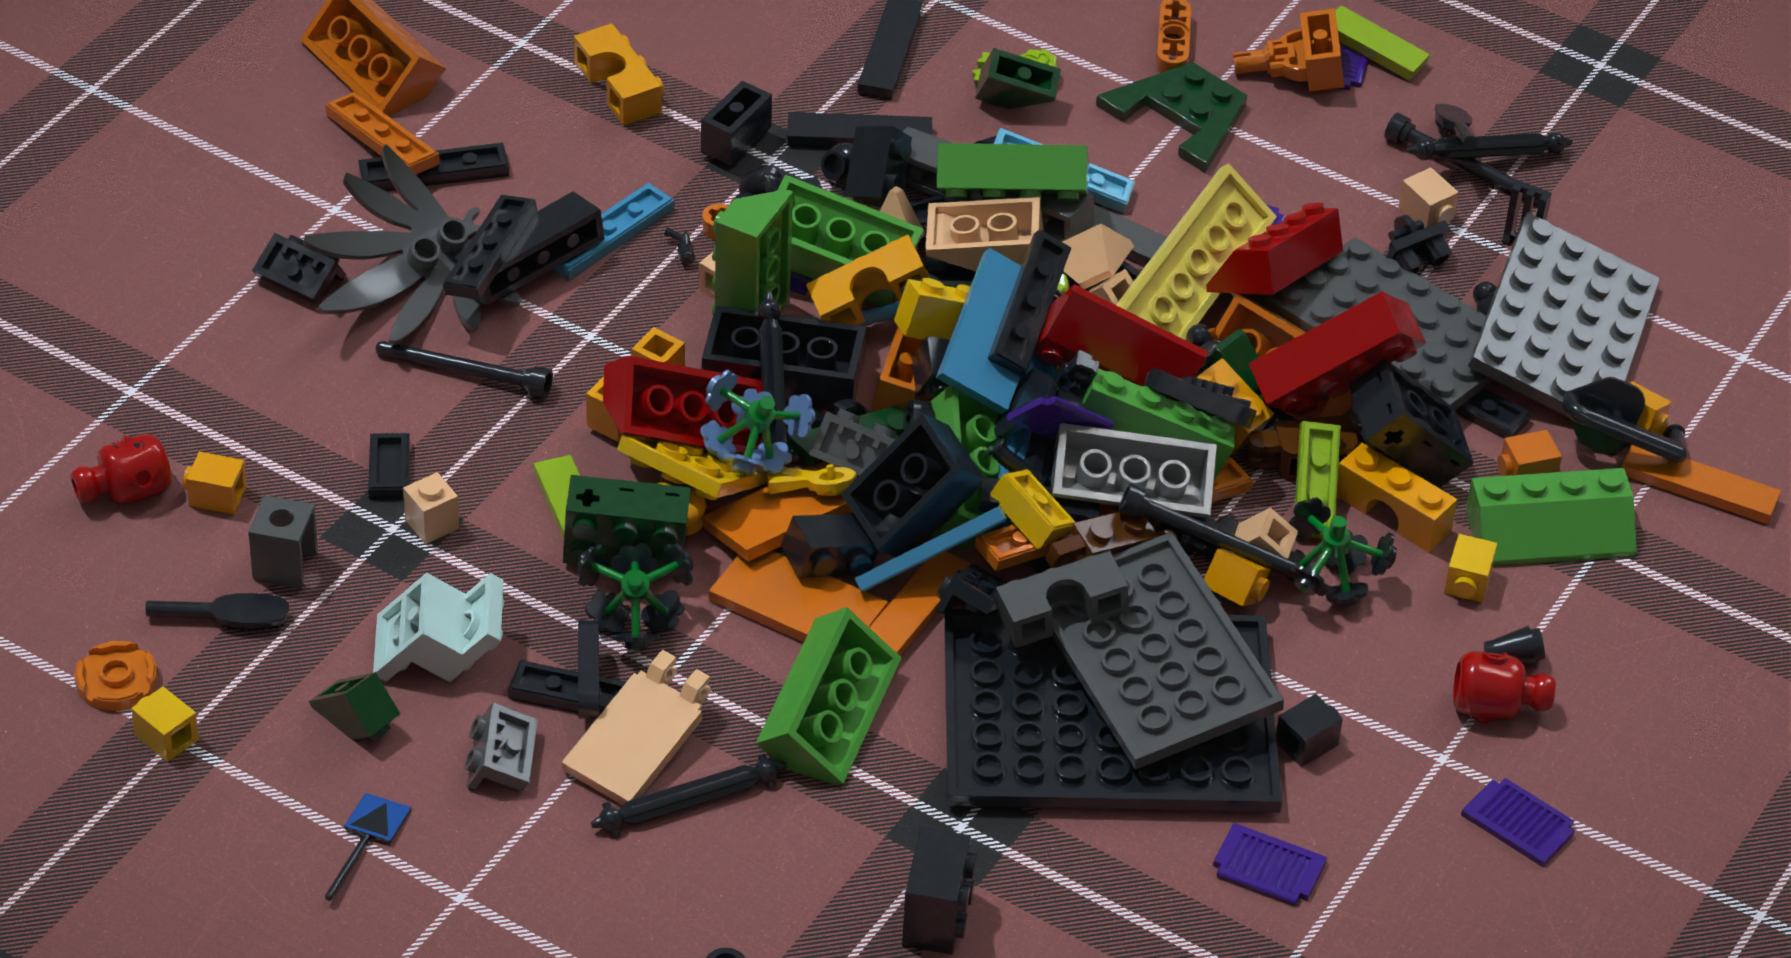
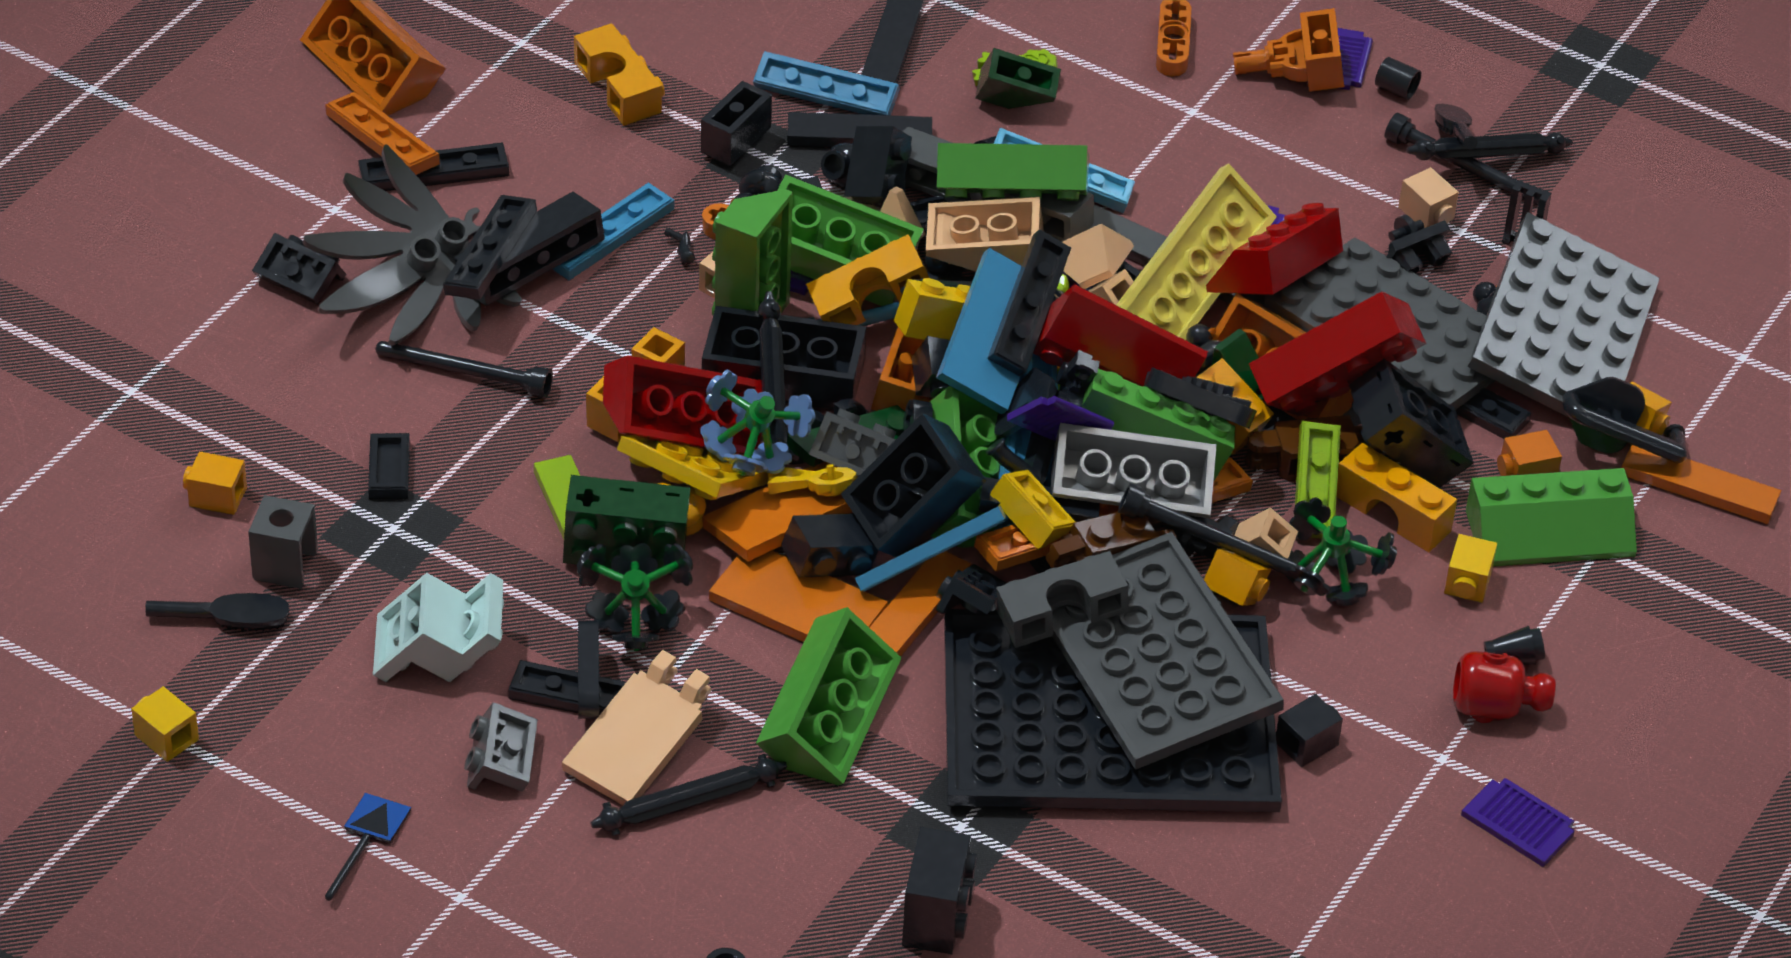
red piece [70,433,172,505] -> none
orange tile [74,641,158,711] -> none
dark green slope [308,672,401,741] -> none
light nougat brick [403,472,460,544] -> none
dark green wing [1096,62,1247,173] -> none
dark purple window [1213,823,1327,905] -> none
lime tile [1335,5,1430,81] -> none
none -> dark azure tile [753,51,900,115]
none -> black beam [1375,57,1422,100]

